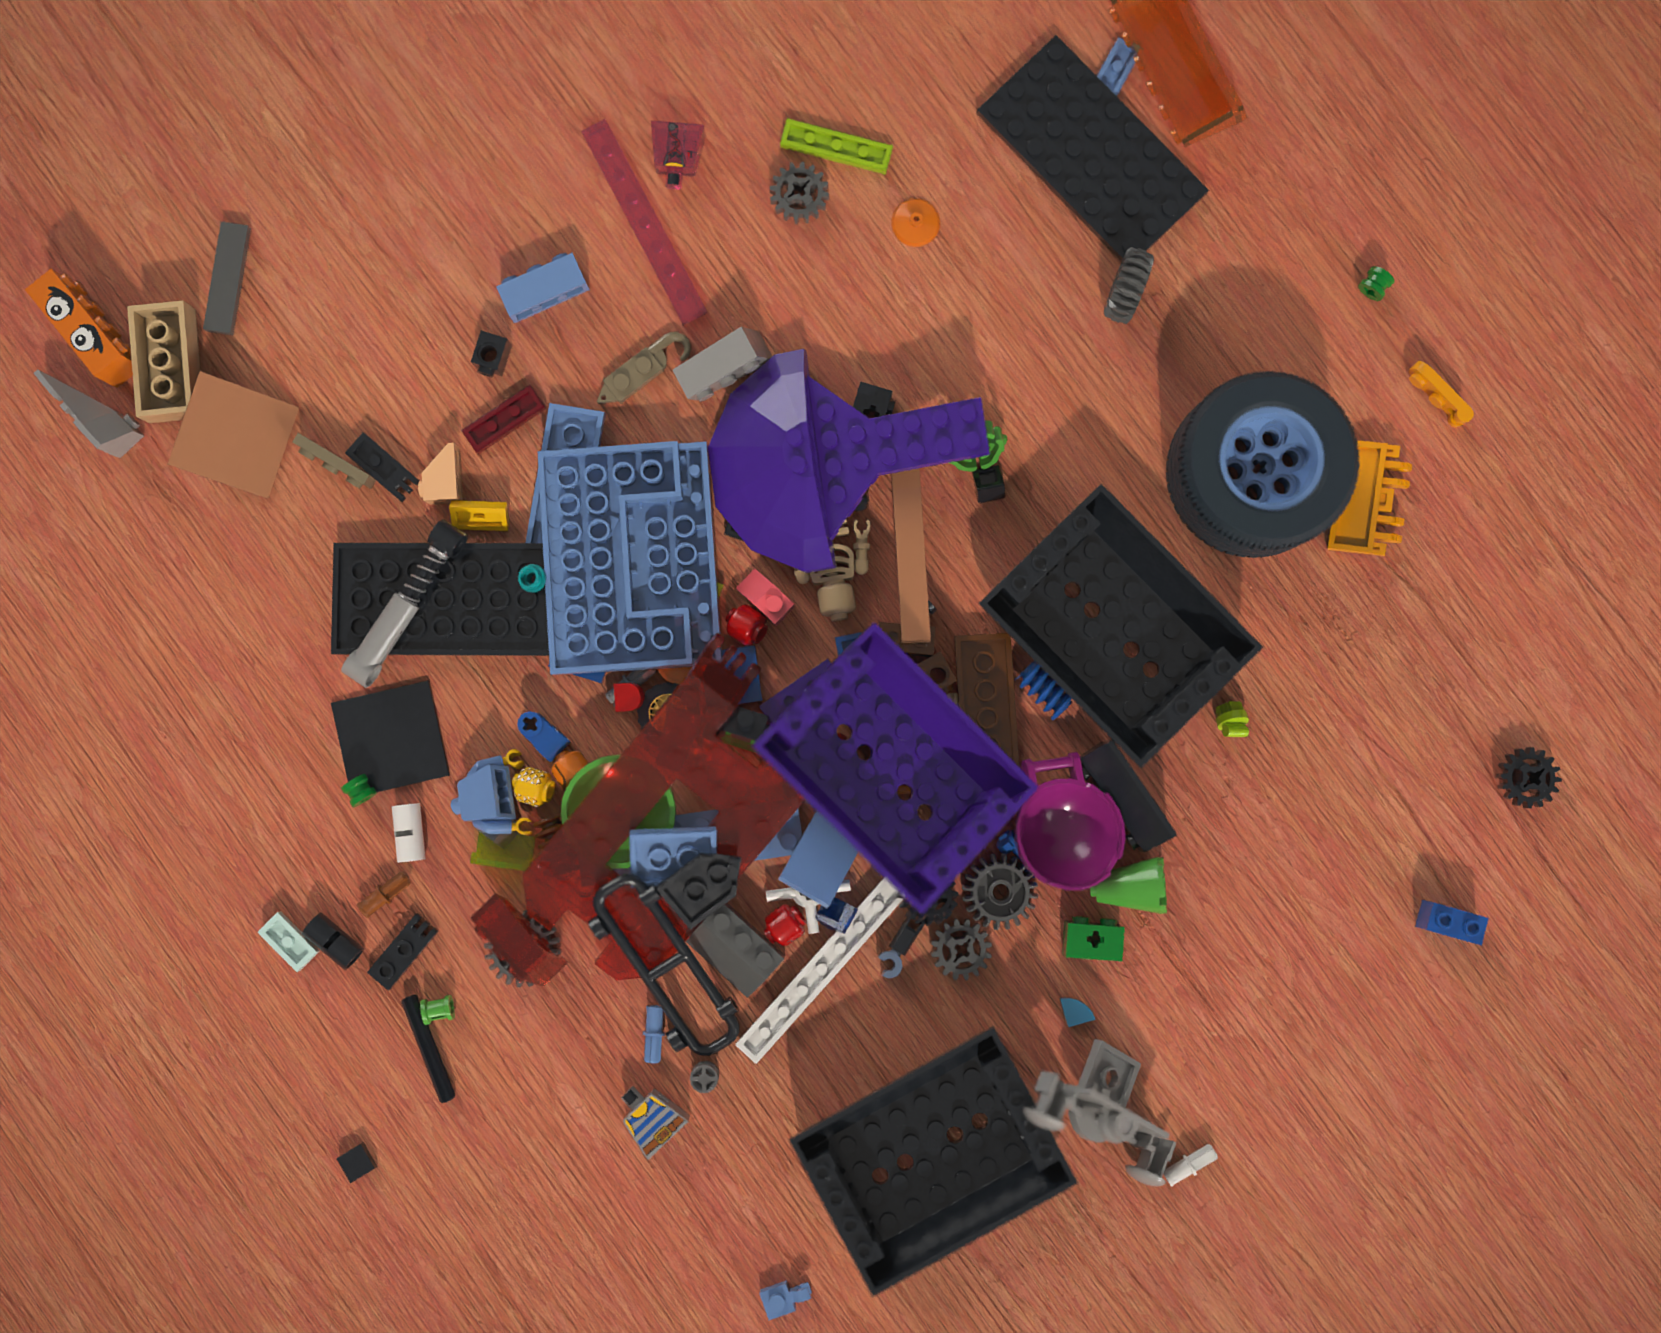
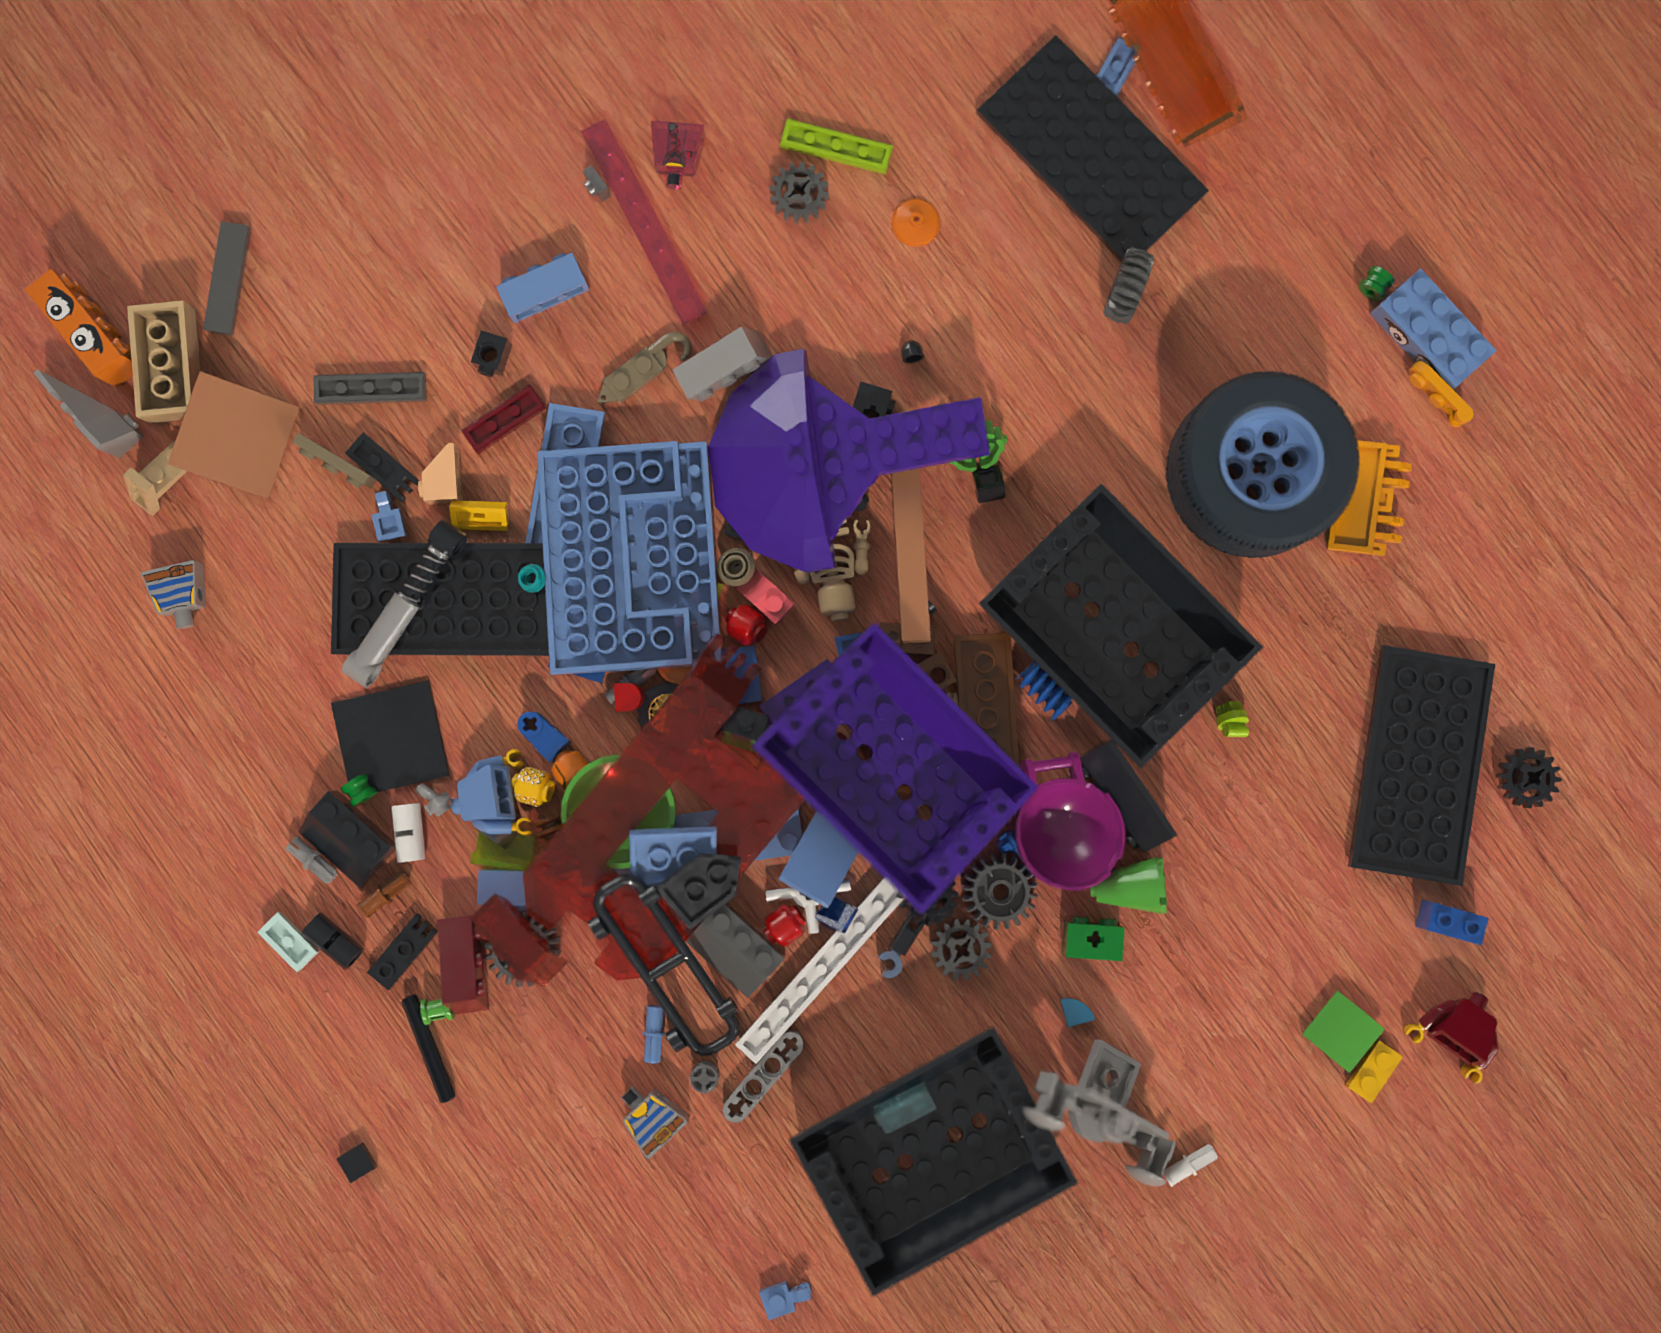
none -> tan bracket [123,440,187,516]
none -> light grey torso [141,560,206,629]
none -> light grey axle [286,836,338,884]
none -> black slope [299,790,396,888]
none -> dark grey tile [314,372,427,405]
none -> medium blue plate [371,491,407,542]
none -> light grey plate [416,784,452,817]
none -> dark red wedge [437,915,489,1015]
none -> medium blue brick [477,869,540,911]
none -> flat silver plate [583,165,611,202]
none -> dark tan cone [717,548,755,586]
none -> light grey beam [723,1030,804,1123]
none -> clear light blue bracket [873,1082,936,1134]
none -> black hinge [901,340,924,364]
none -> bright green slope [1302,990,1385,1073]
none -> yellow plate [1345,1039,1403,1104]
none -> black plate [1348,645,1495,886]
none -> medium blue brick [1369,268,1497,389]
none -> dark red torso [1404,992,1499,1083]

